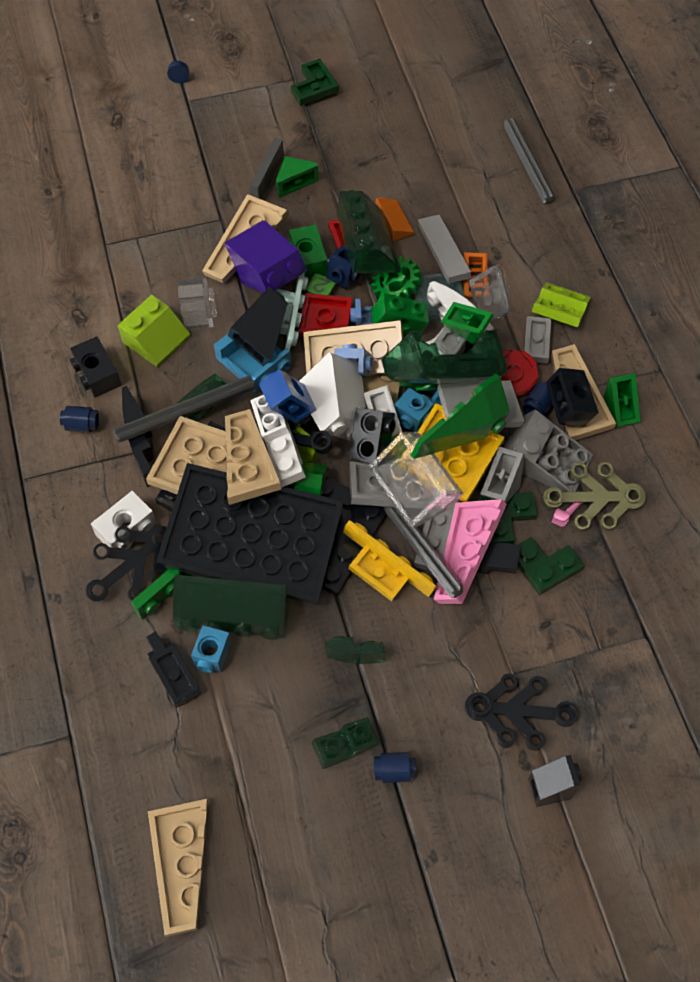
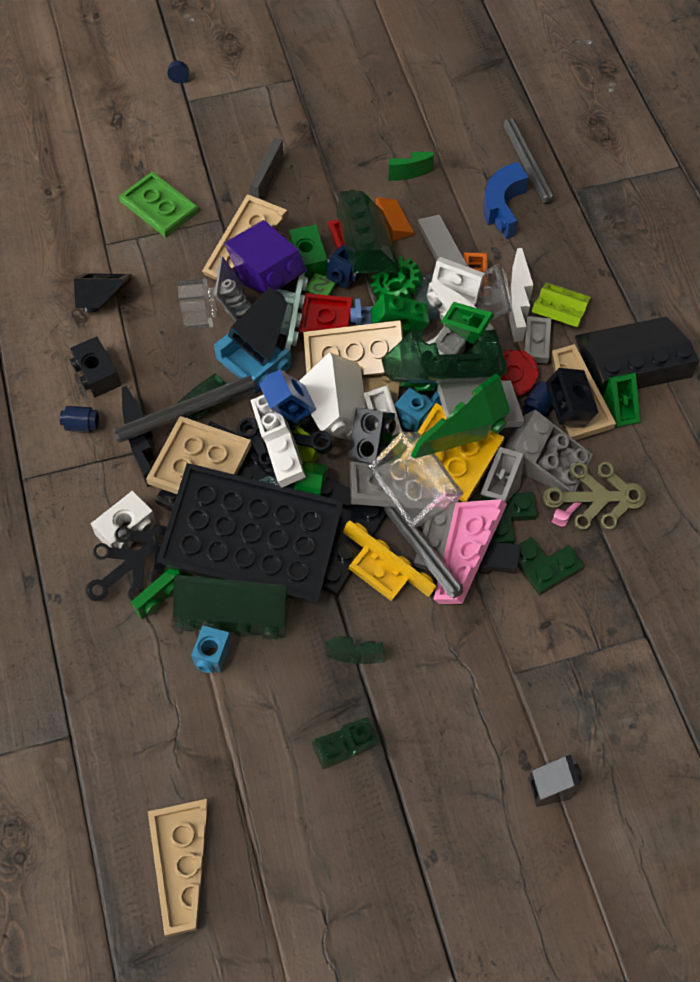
lime slope [117,295,191,368] -> none
black hinge [146,631,201,708] -> none
tan wing [225,409,281,505] -> none
green slope [276,156,319,198] -> none
dark green plate [291,58,339,106] -> none
medium blue bracket [334,344,373,377] -> none
dark blue brick [374,752,416,783] -> none
black plant [465,674,578,751] -> none
none -> black slope [74,273,132,312]
none -> bright green tile [119,171,199,238]
none -> light grey hinge [214,256,252,322]
none -> green slope [388,152,434,181]
none -> white plate [432,257,485,306]
none -> blue arch [483,162,529,239]
none -> white slope [508,248,533,342]
none -> black slope [575,316,699,397]

